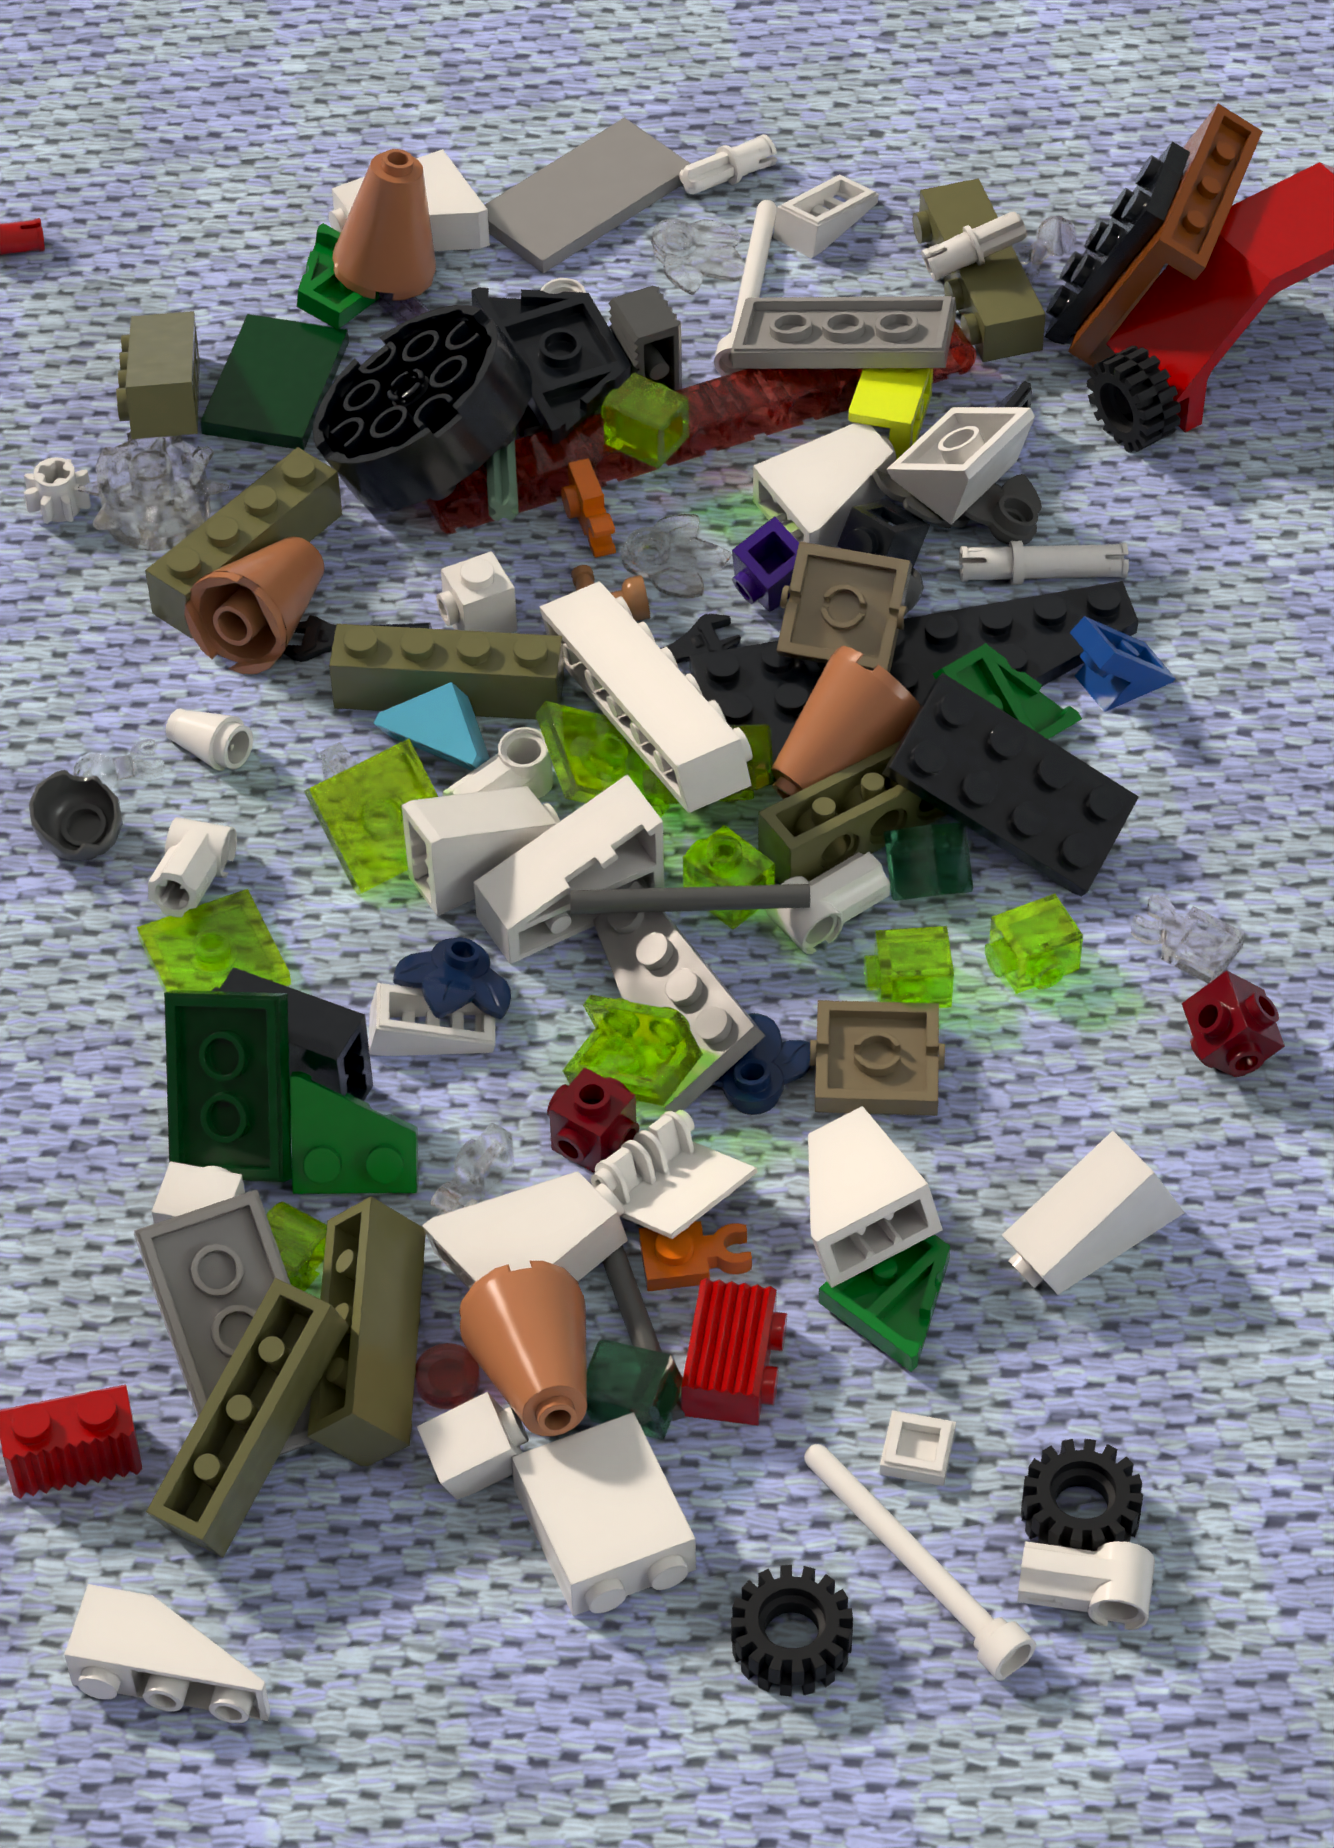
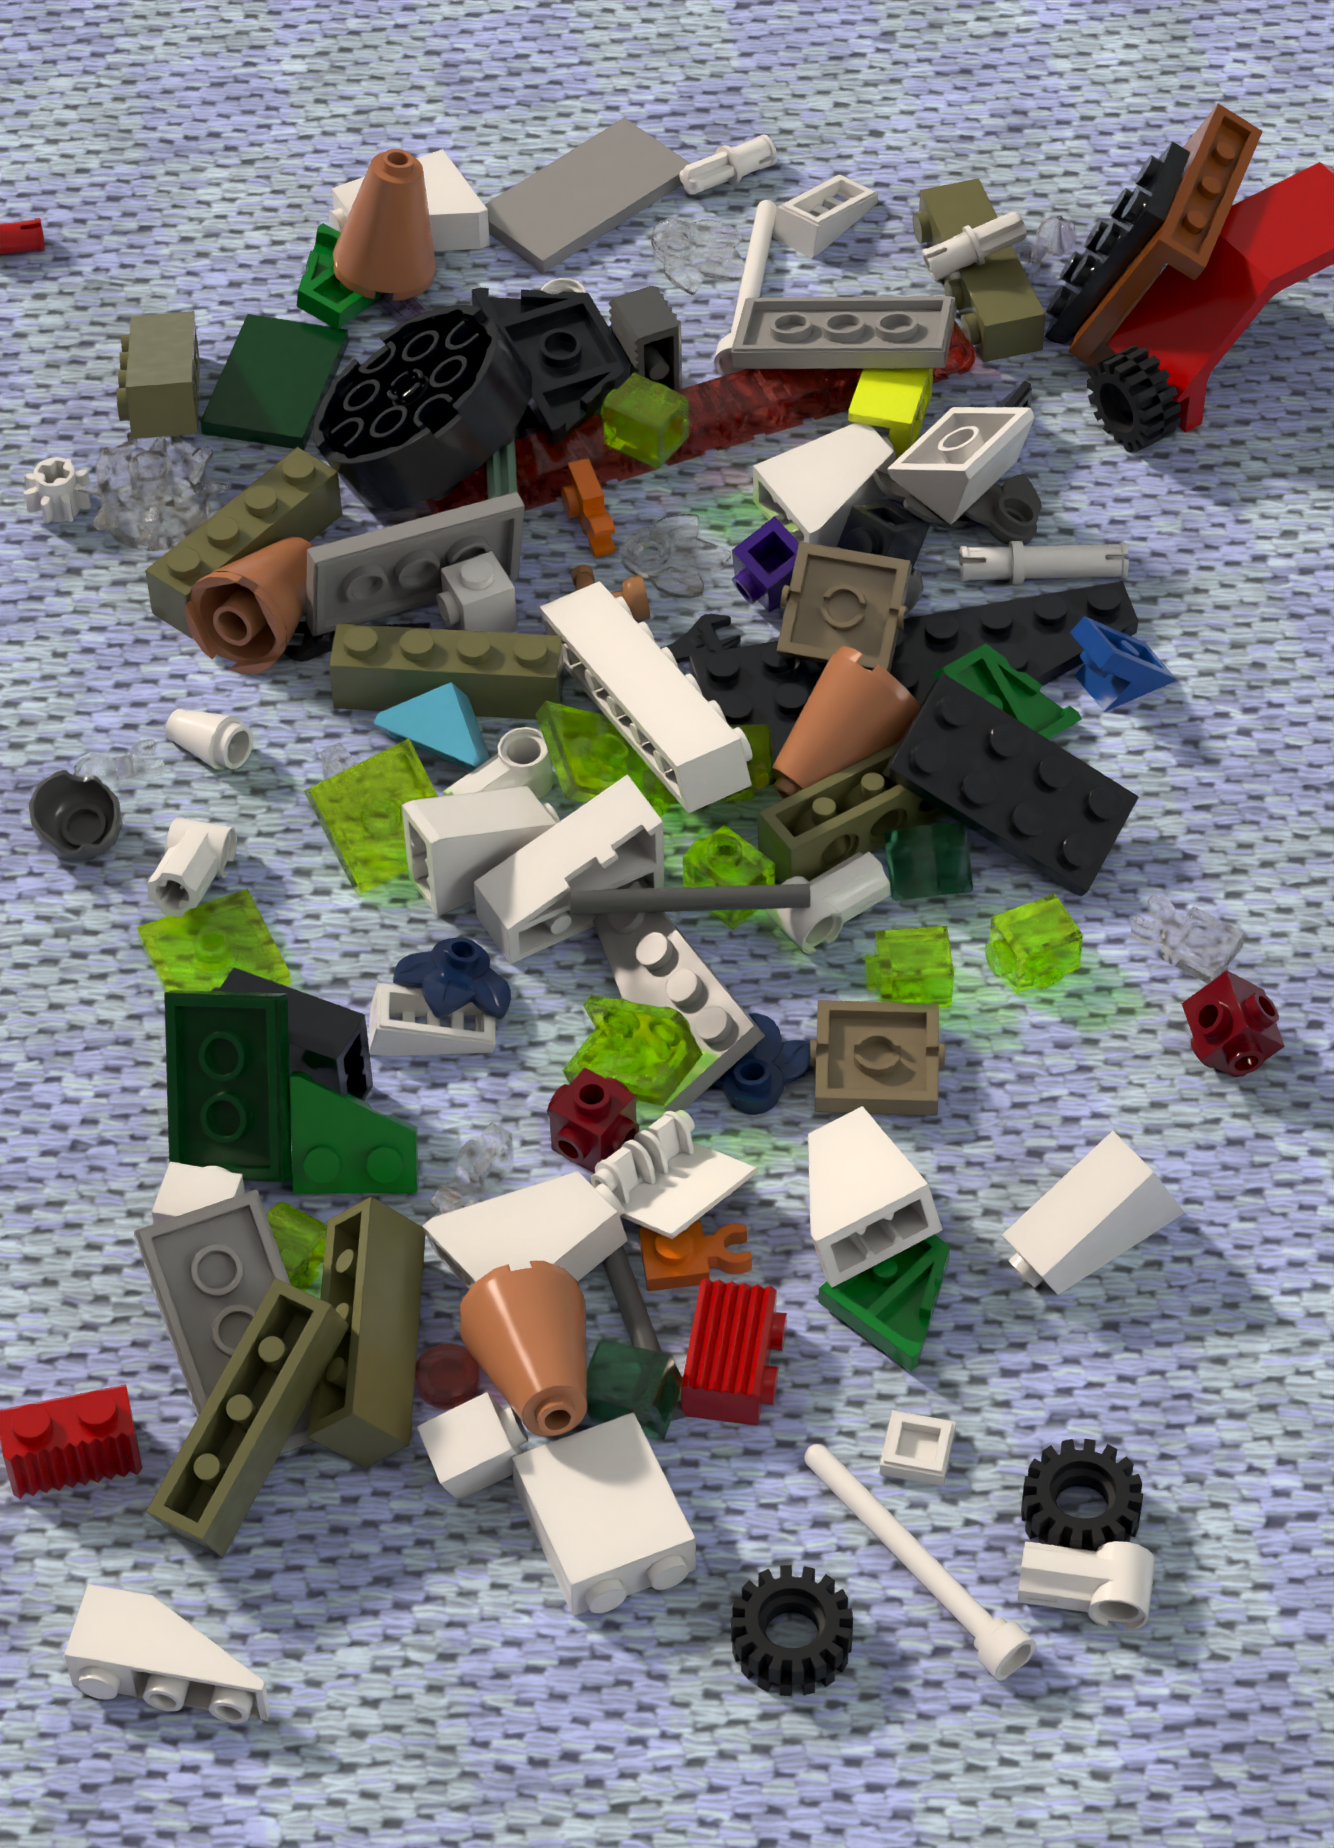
none -> light grey tile [306,492,525,636]

